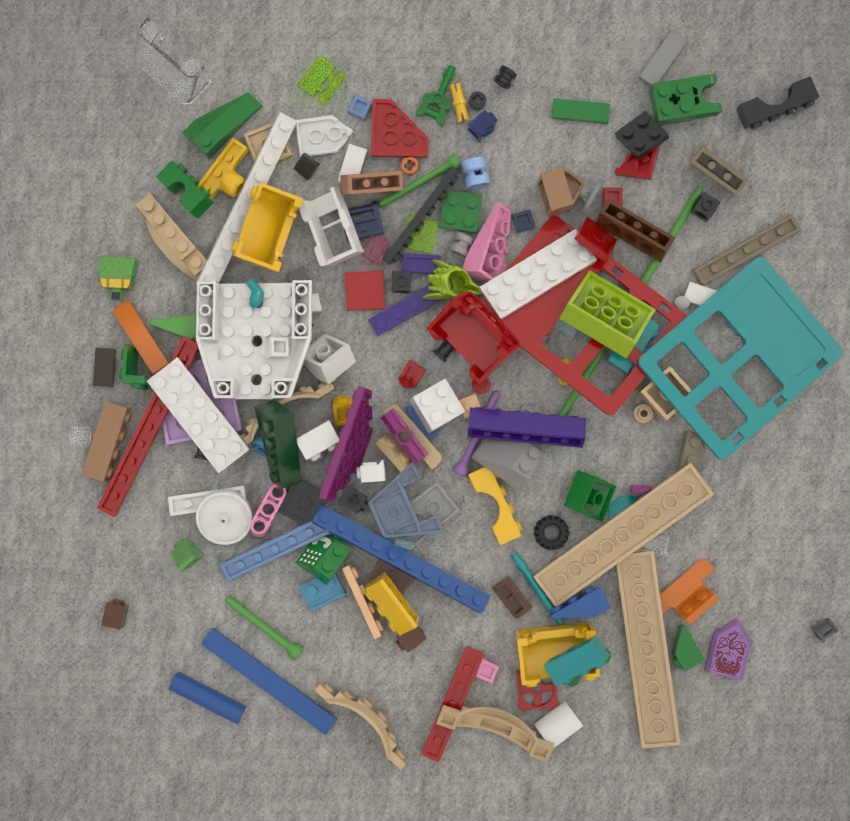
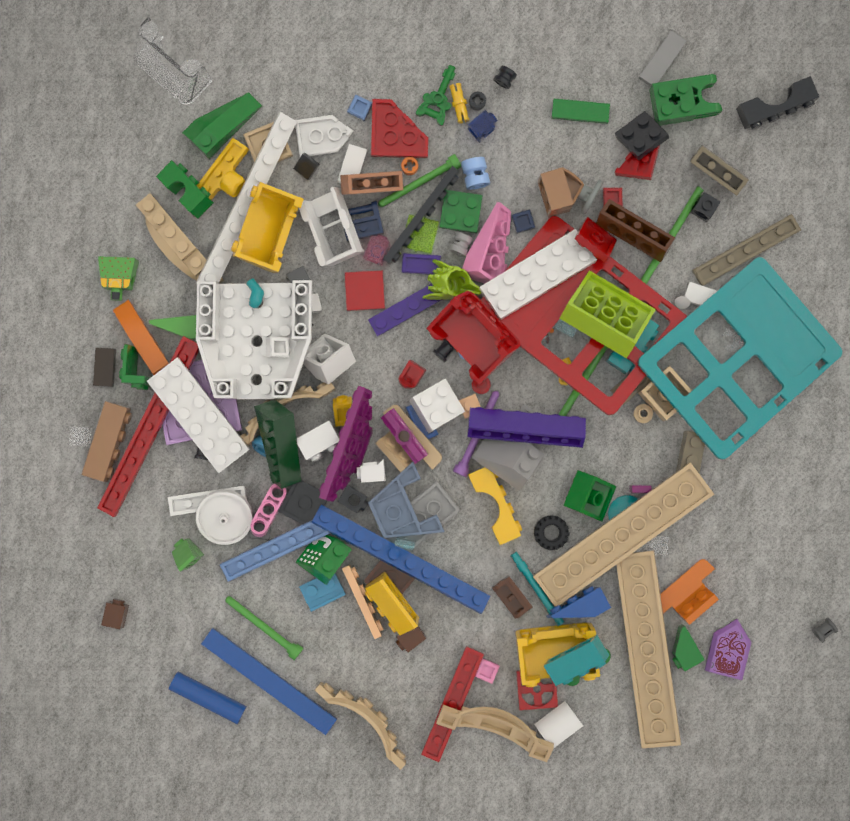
clear neon green plate [297,55,346,105] -> none
black brick [391,271,412,294] -> none

